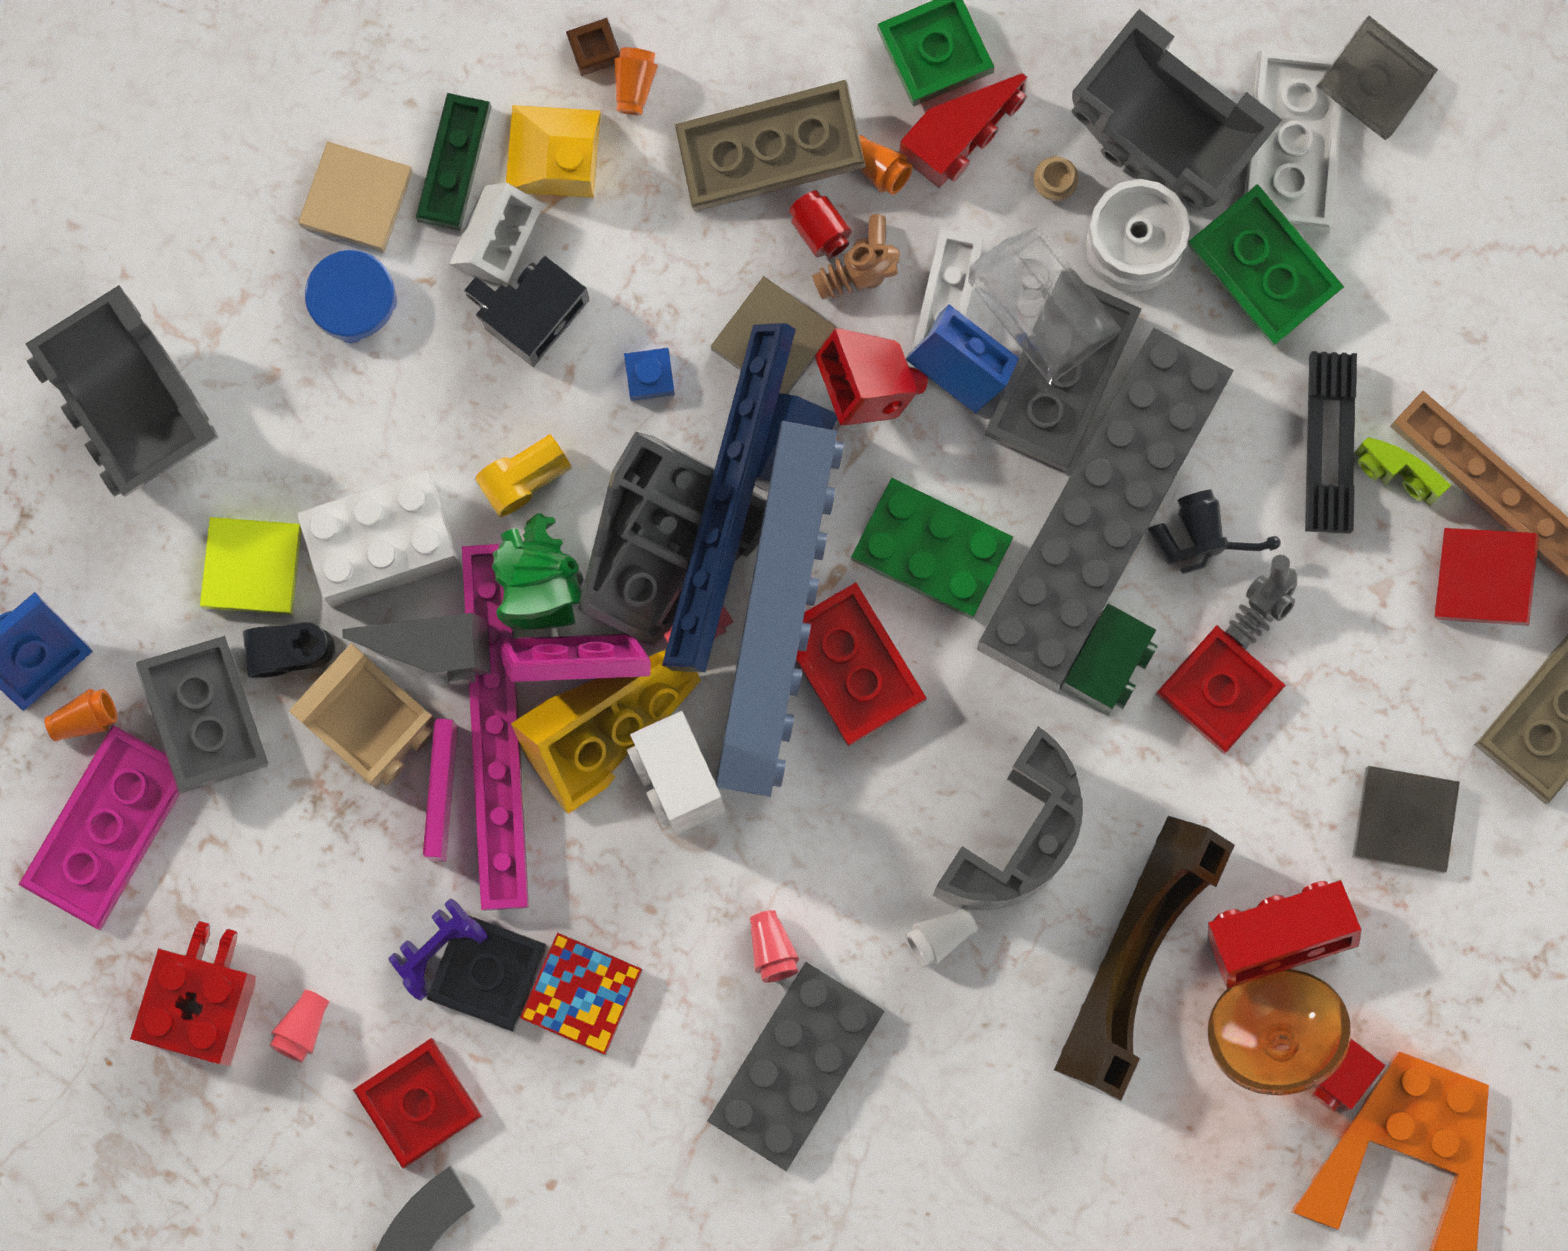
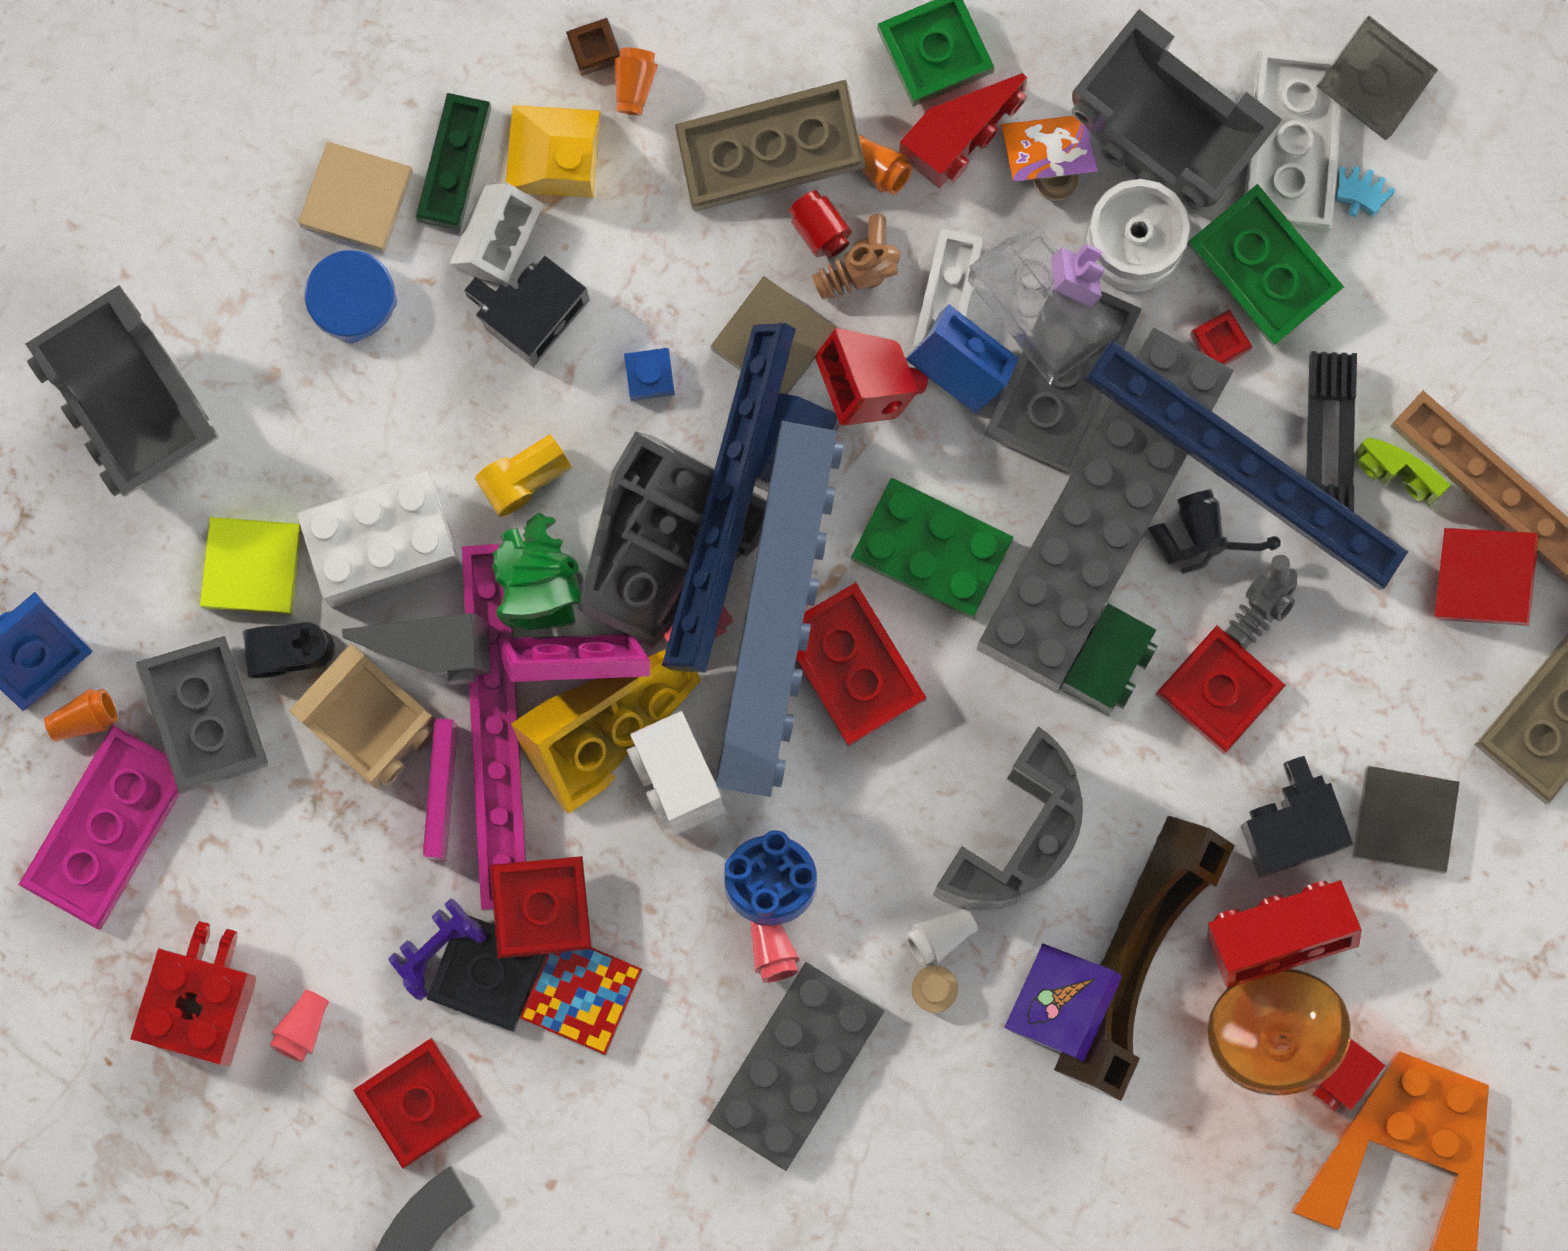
none -> red tile [489,856,592,959]
none -> blue tile [724,830,817,925]
none -> tan plate [911,966,958,1013]
none -> sticker [1001,115,1098,182]
none -> dark purple tile [1004,943,1122,1062]
none -> lavender tile [1051,244,1104,307]
none -> dark blue tile [1084,340,1409,590]
none -> red tile [1189,309,1253,365]
none -> black hinge [1240,756,1353,878]
none -> medium azure piece [1335,166,1395,217]

